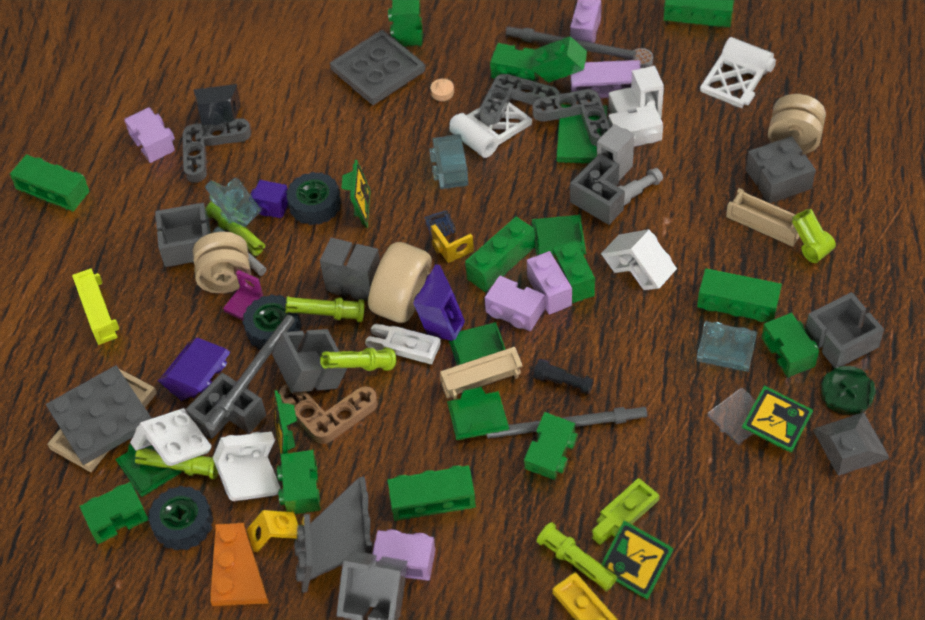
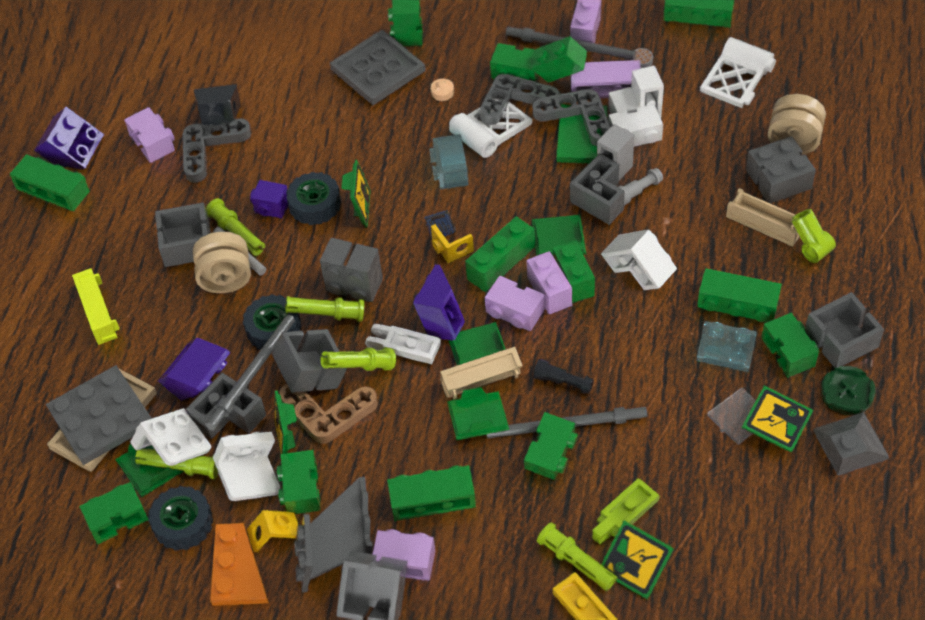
clear light blue bracket [205,178,261,227] -> none
magenta bracket [223,270,263,321] -> none
tan wheel [368,242,432,323] -> none
none -> dark purple slope [34,107,104,170]

